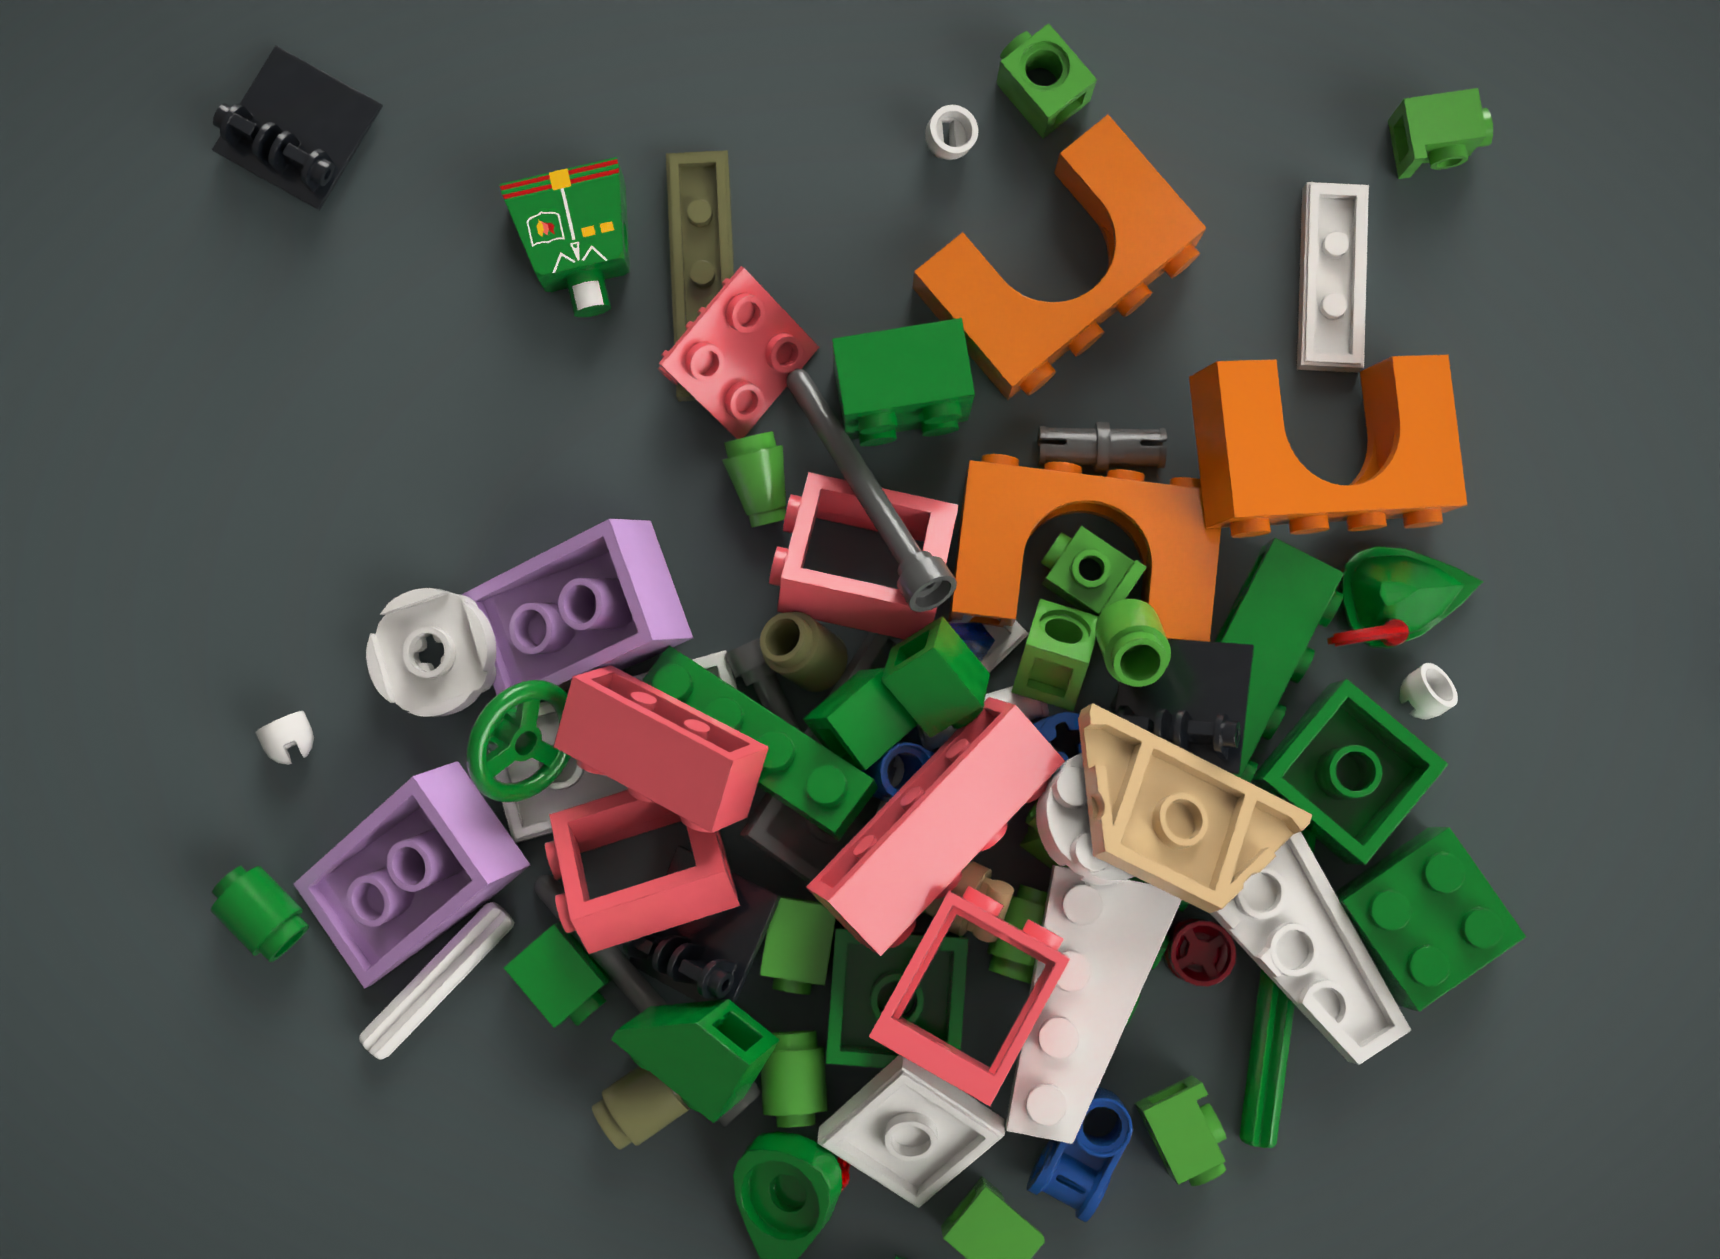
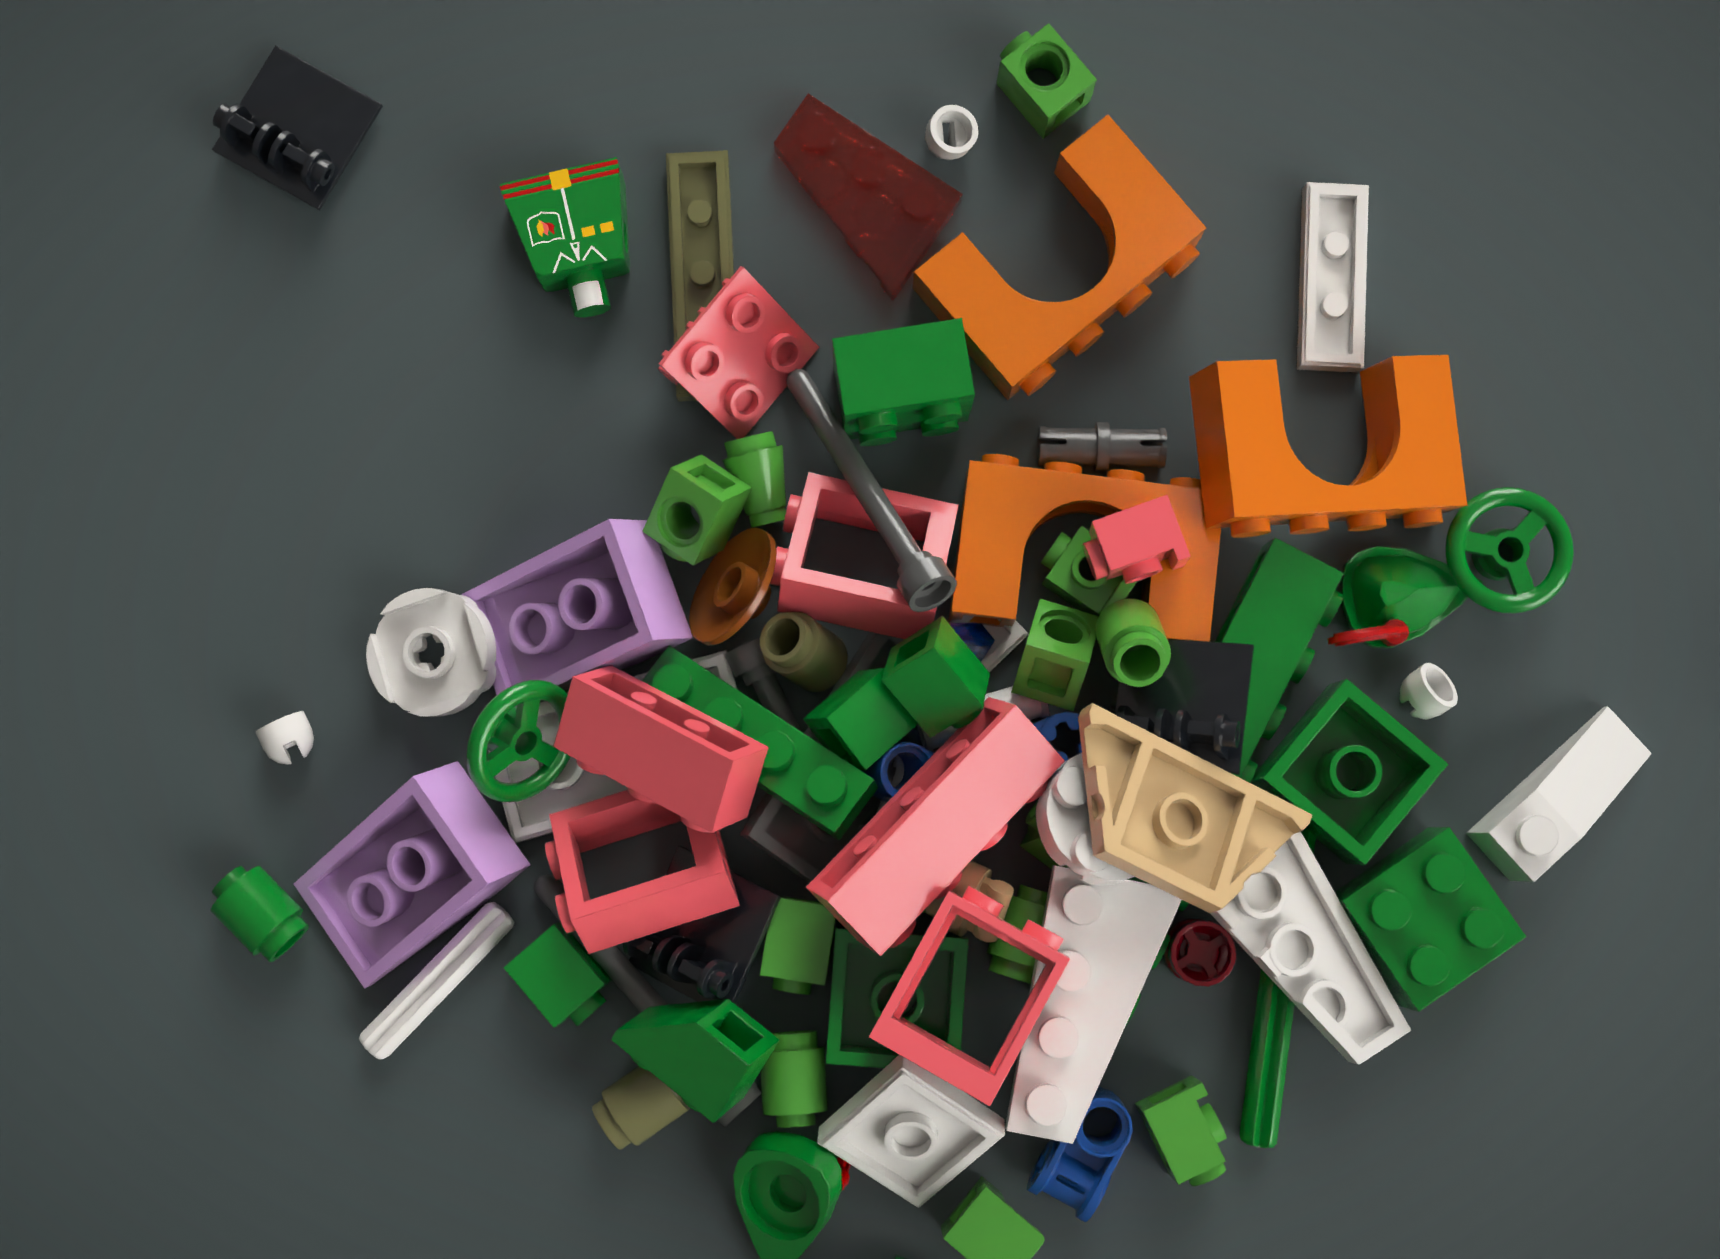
bright green brick [1388,88,1493,179] -> none
none -> bright green brick [642,454,753,566]
none -> dark orange dish [689,528,777,645]
none -> clear red wing [773,93,963,301]
none -> coral brick [1083,495,1191,584]
none -> green piece [1445,487,1574,613]
none -> white slope [1466,706,1652,882]

